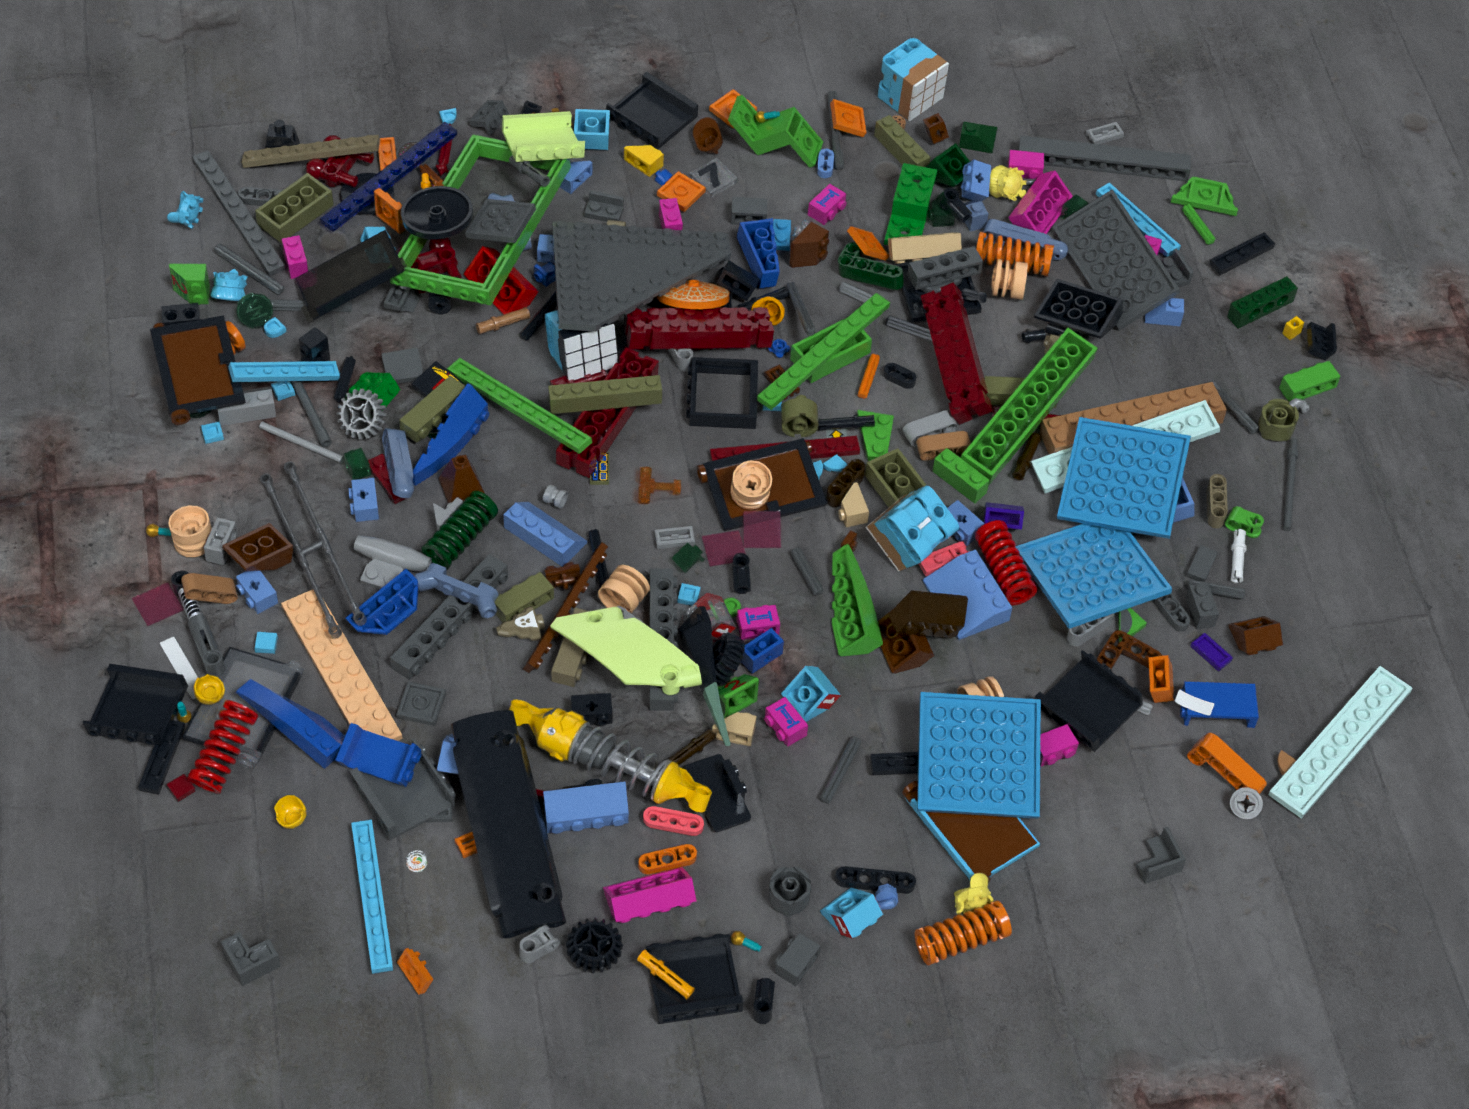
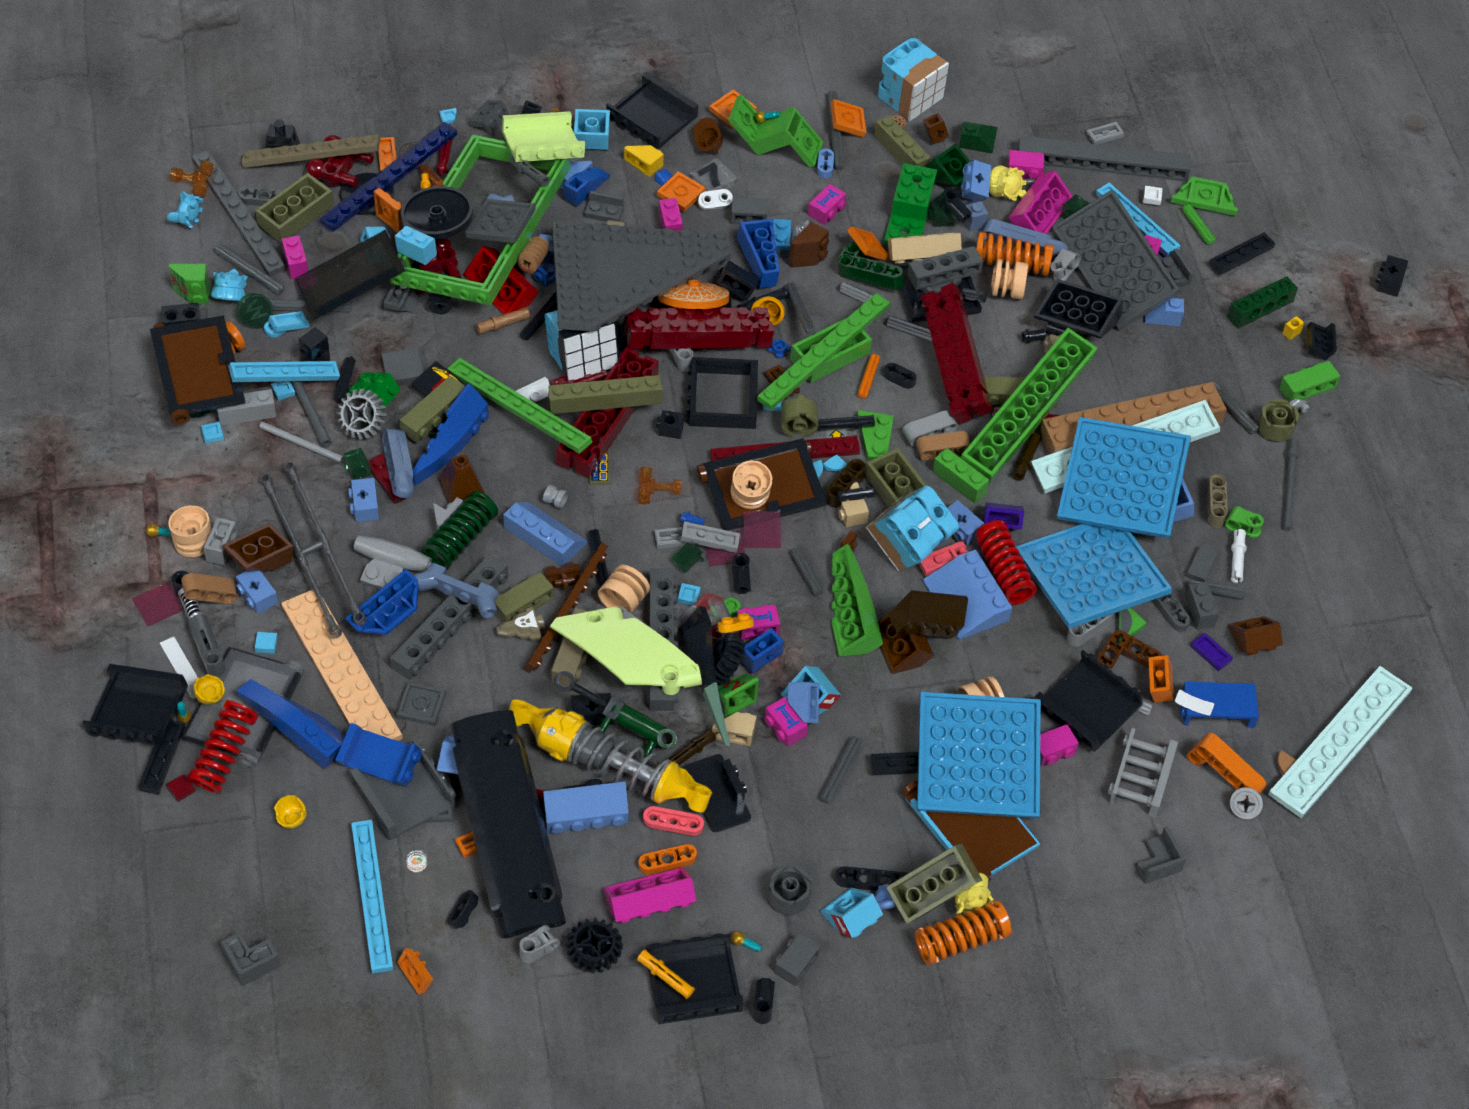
none -> clear orange bar [170,160,214,198]
none -> medium azure tile [269,311,310,332]
none -> medium azure brick [395,226,437,265]
none -> black plate [447,890,479,929]
none -> white plate [516,377,550,403]
none -> medium nougat piece [517,236,549,273]
none -> dark green piece [554,671,677,757]
none -> blue slope [564,167,610,206]
none -> black brick [656,410,684,439]
none -> blue pin [680,511,705,526]
none -> light grey plate [680,521,740,553]
none -> white plate [698,189,733,210]
none -> light orange plate [718,613,754,633]
none -> medium blue slope [787,682,820,723]
none -> black axle [837,486,875,502]
none -> olive brick [886,844,983,924]
none -> light grey piece [1050,248,1081,281]
none -> light grey fence [1108,728,1178,817]
none -> white plate [1143,186,1162,205]
none -> black brick [1376,255,1408,297]

